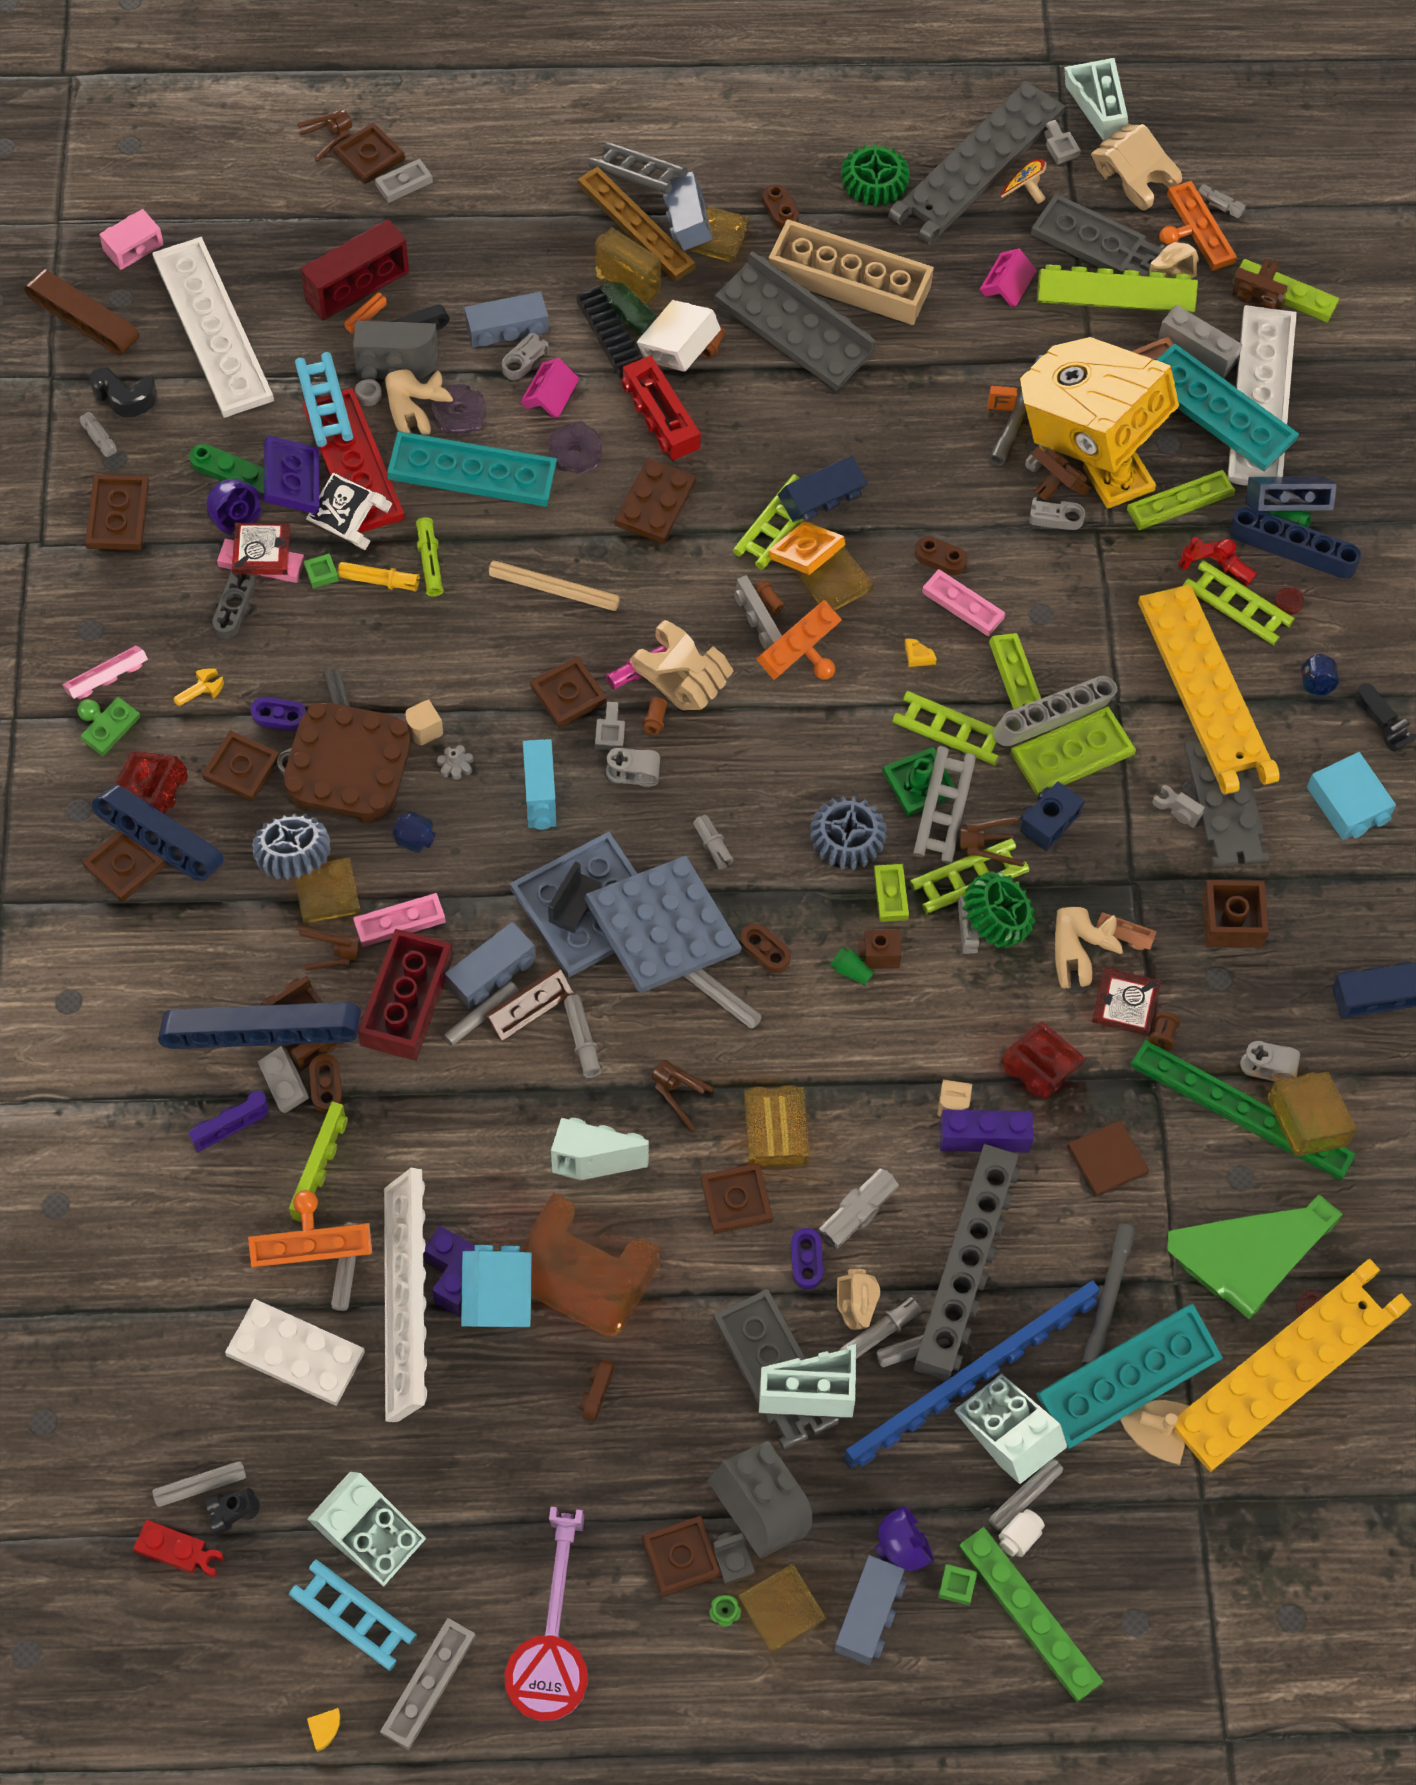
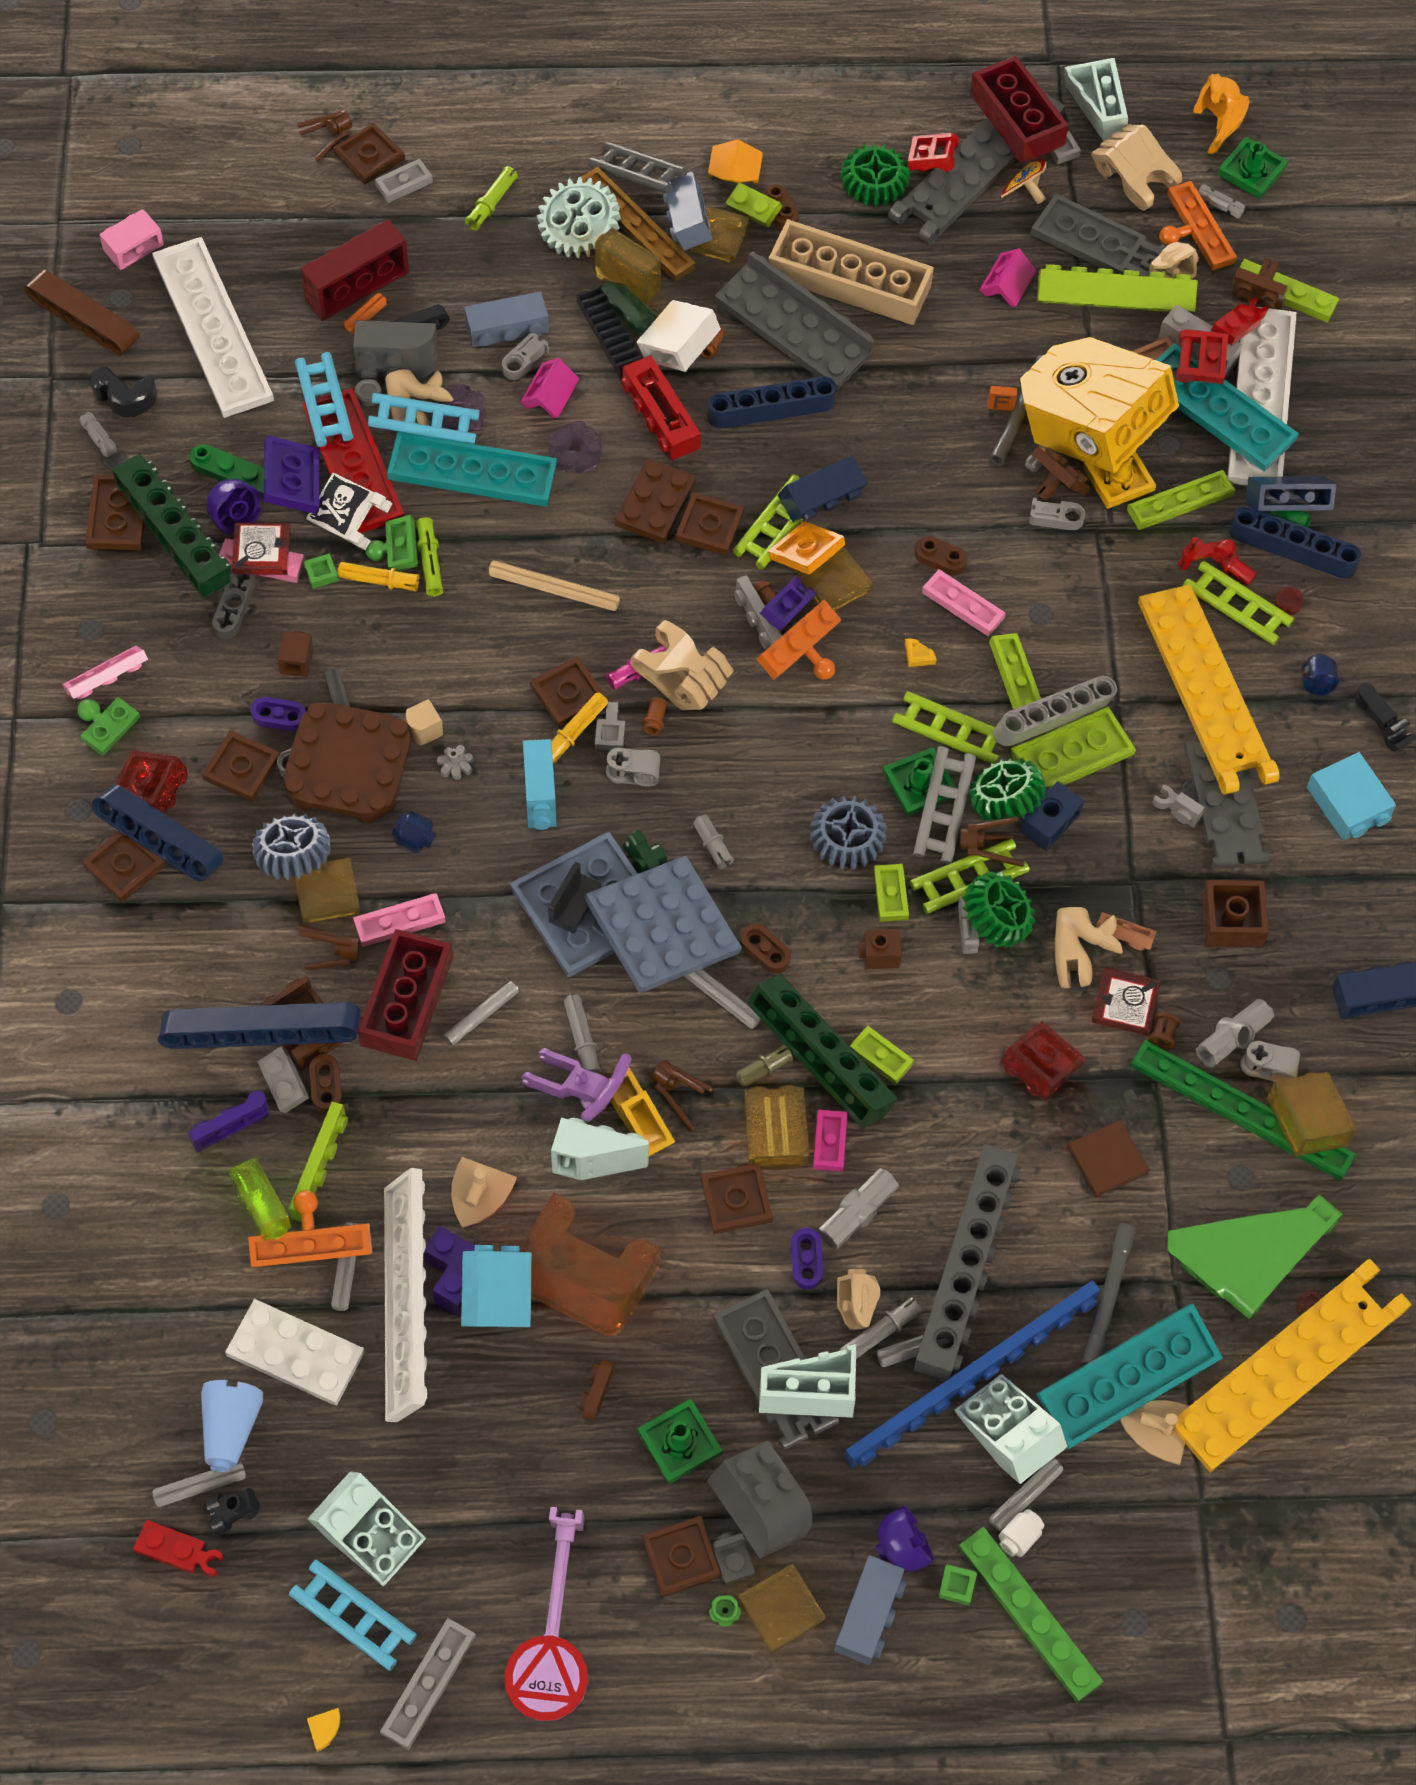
yellow bar [174,669,224,707] -> none
sand blue brick [445,922,536,1010] -> none
plate [484,967,573,1041] -> none
green cone [829,946,874,986] -> none
tan piece [937,1079,972,1118] -> none
dark purple brick [940,1110,1034,1153] -> none
none -> dark green brick [112,453,231,598]
none -> light blue cone [201,1380,263,1472]
none -> clear neon green slope [228,1157,291,1241]
none -> reddish brown brick [277,631,313,677]
none -> bright green plate [365,515,418,571]
none -> medium azure bar [368,392,480,444]
none -> tan shield [451,1157,517,1229]
none -> lime pin [465,166,518,231]
none -> medium lavender piece [521,1048,632,1123]
none -> light aqua gear [537,177,621,258]
none -> yellow axle [552,693,608,764]
none -> yellow slope [609,1068,675,1157]
none -> dark green plate [622,830,667,873]
none -> green plate [637,1399,723,1485]
none -> reddish brown plate [676,492,744,556]
none -> light orange slope [708,139,763,183]
none -> dark blue beam [708,377,836,428]
none -> lime plate [725,182,782,228]
none -> olive axle [736,1045,793,1086]
none -> dark green brick [747,974,898,1129]
none -> dark purple plate [759,576,817,632]
none -> dark pink plate [813,1110,848,1172]
none -> lime plate [849,1026,914,1085]
none -> red plate [908,133,959,172]
none -> green gear [969,757,1046,821]
none -> dark red brick [970,55,1069,164]
none -> red plate [1176,329,1228,384]
none -> light orange hair [1193,74,1250,154]
none -> light grey piece [1195,999,1274,1068]
none -> red plate [1211,298,1269,346]
none -> green plate [1217,137,1289,199]

